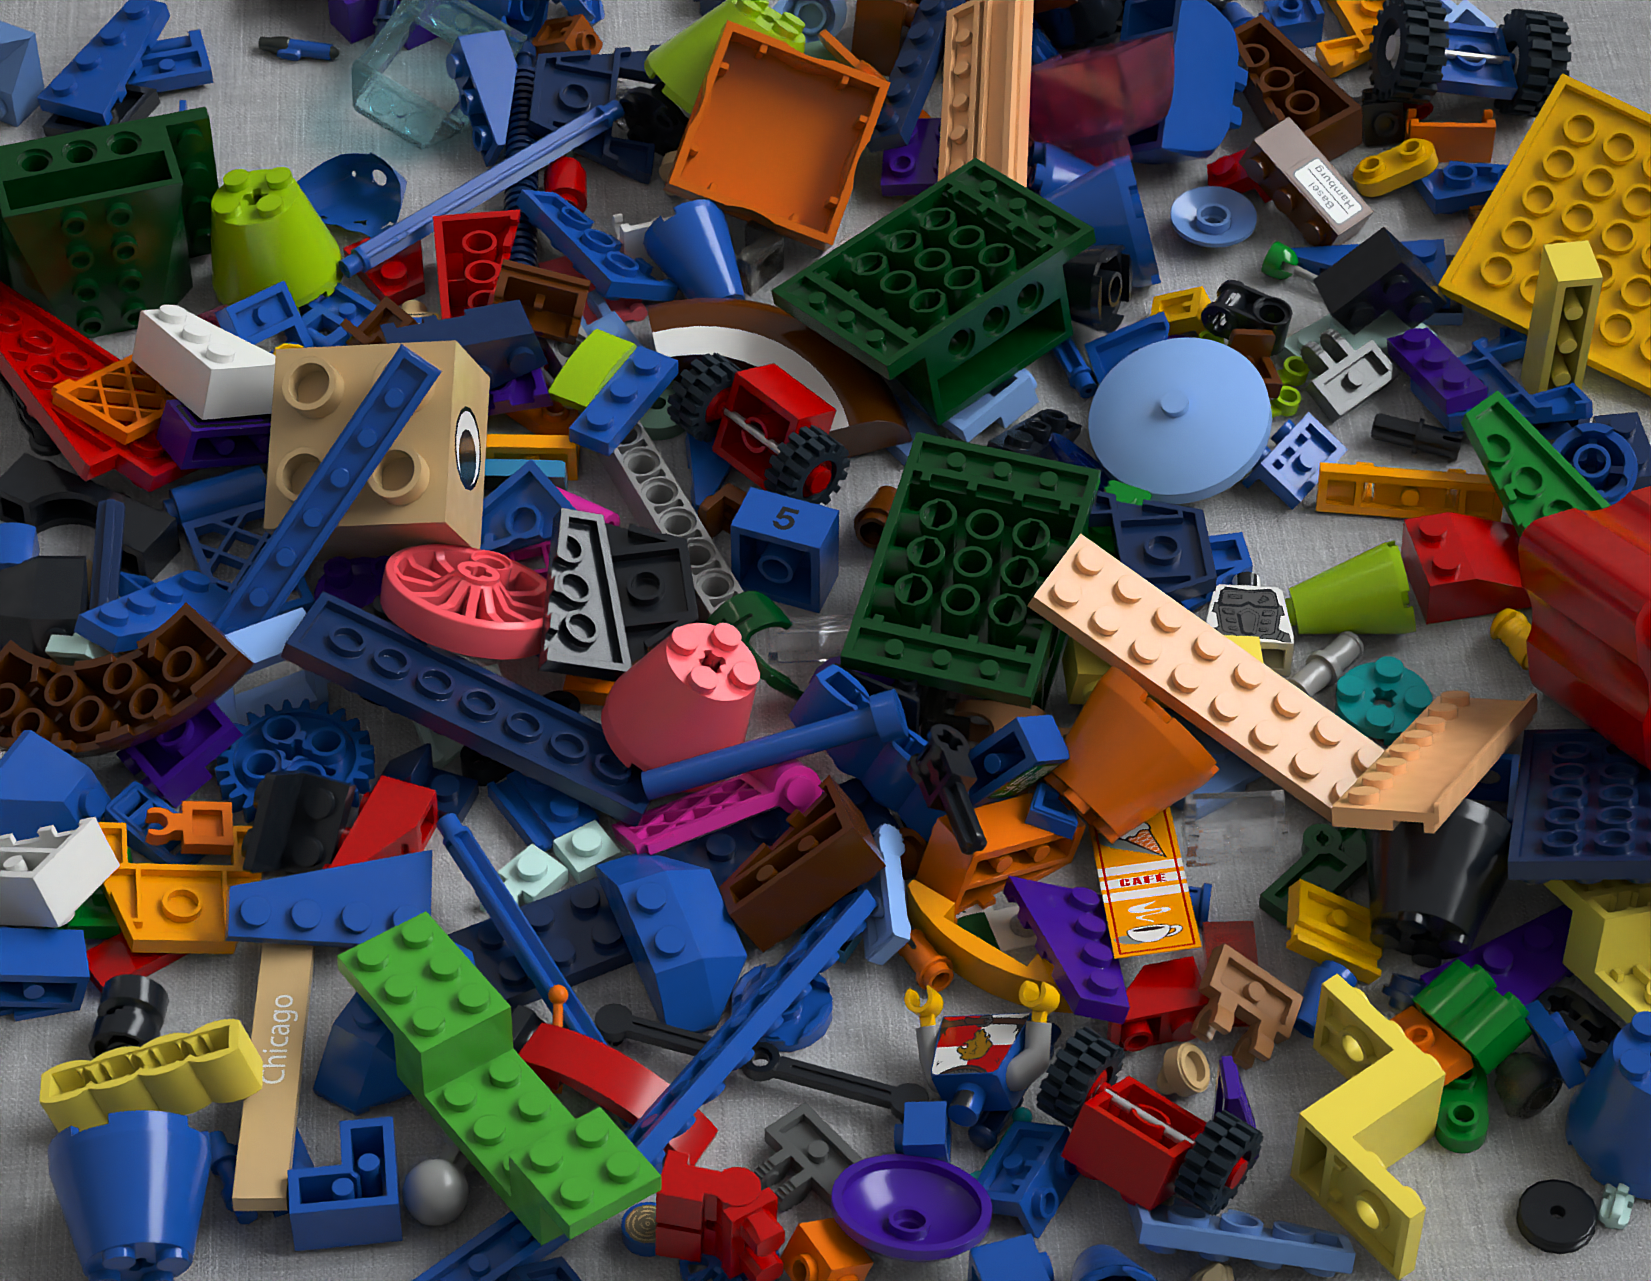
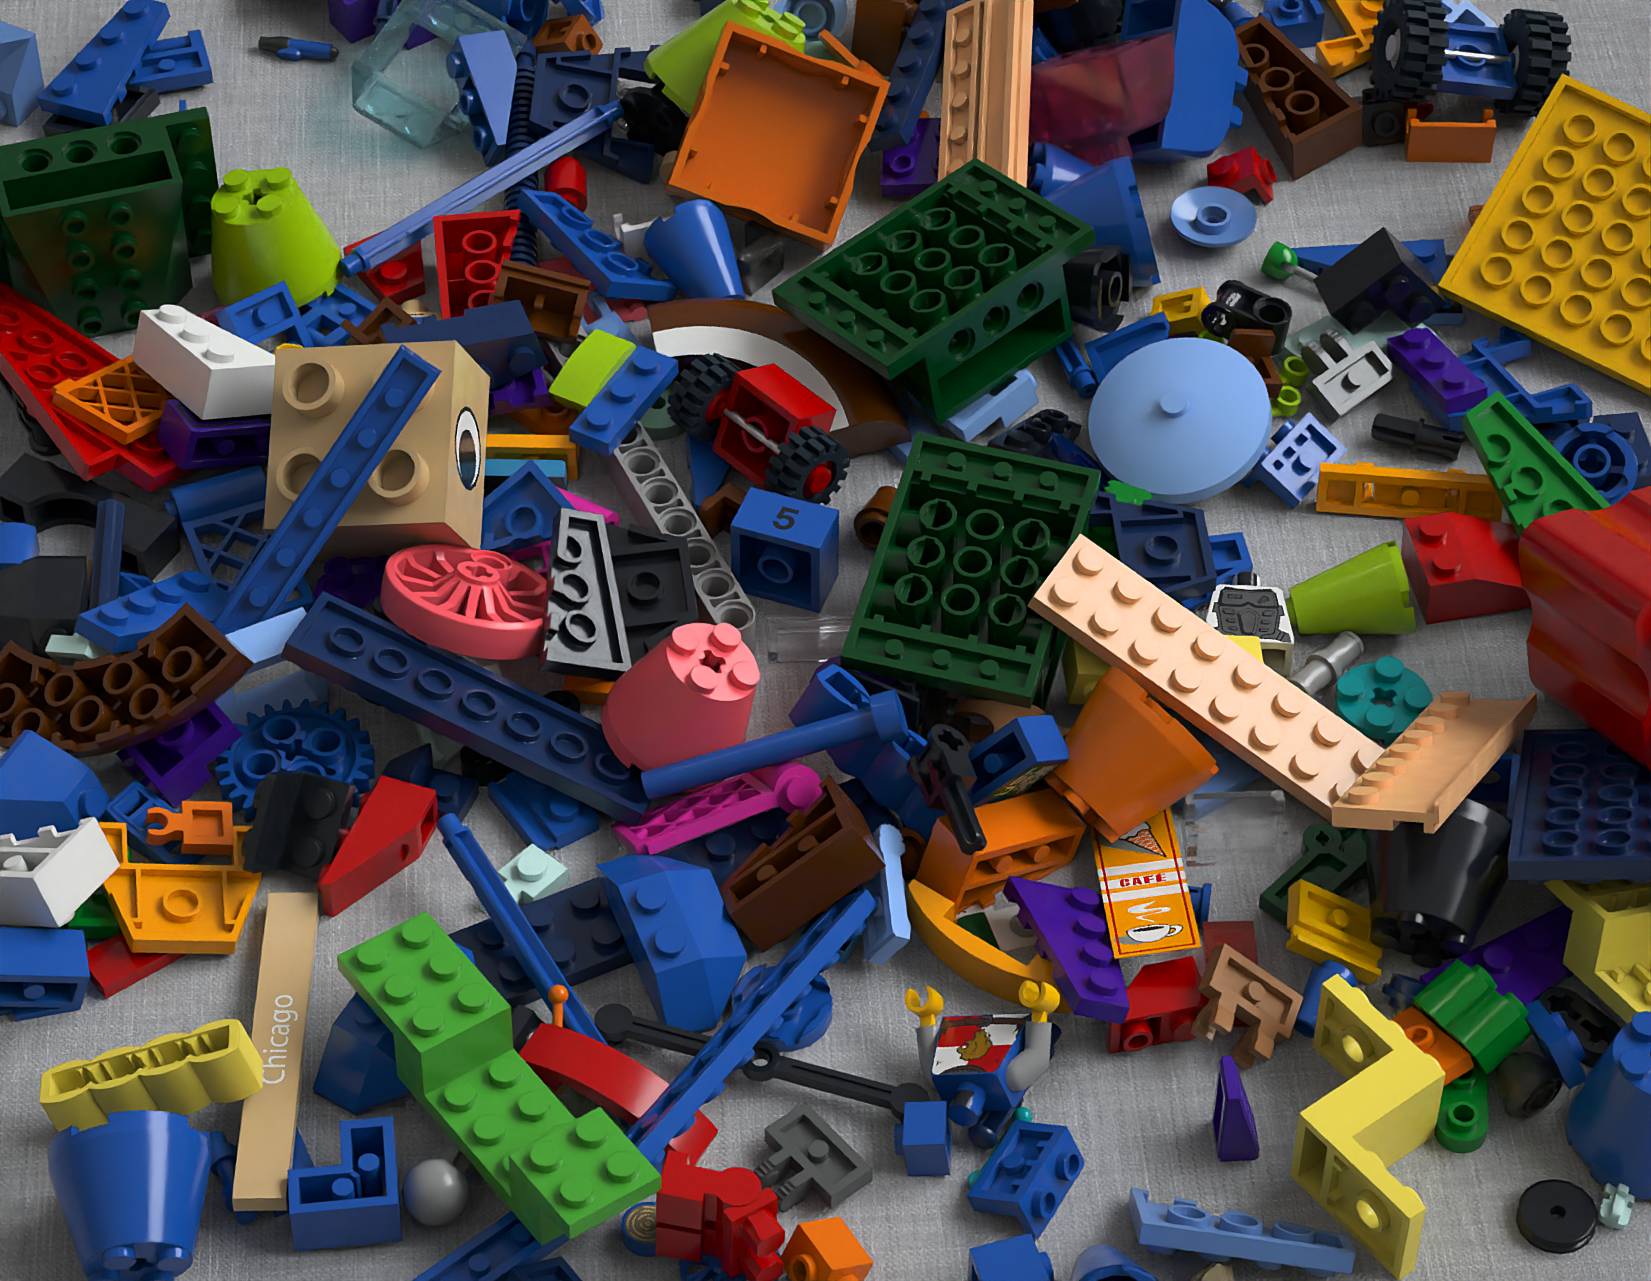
black wheel [88,974,169,1058] -> none
blue wing [225,850,432,948] -> none
blue piece [297,152,407,238] -> none
light aqua plate [553,820,621,884] -> none
dark green helmet [705,591,804,702] -> none
dark purple dish [830,1154,992,1262] -> none
orange pin [898,929,954,992] -> none
blue tile [1025,782,1078,840] -> none
brick [1036,1027,1263,1216] -> none
tan tile [1157,1042,1210,1097] -> none
brick [1239,117,1374,247] -> none
yellow plate [1353,138,1438,197] -> none
blue wing [1412,161,1508,214] -> none
yellow arm [1490,608,1531,670] -> none
light yellow brick [1520,240,1603,394] -> none

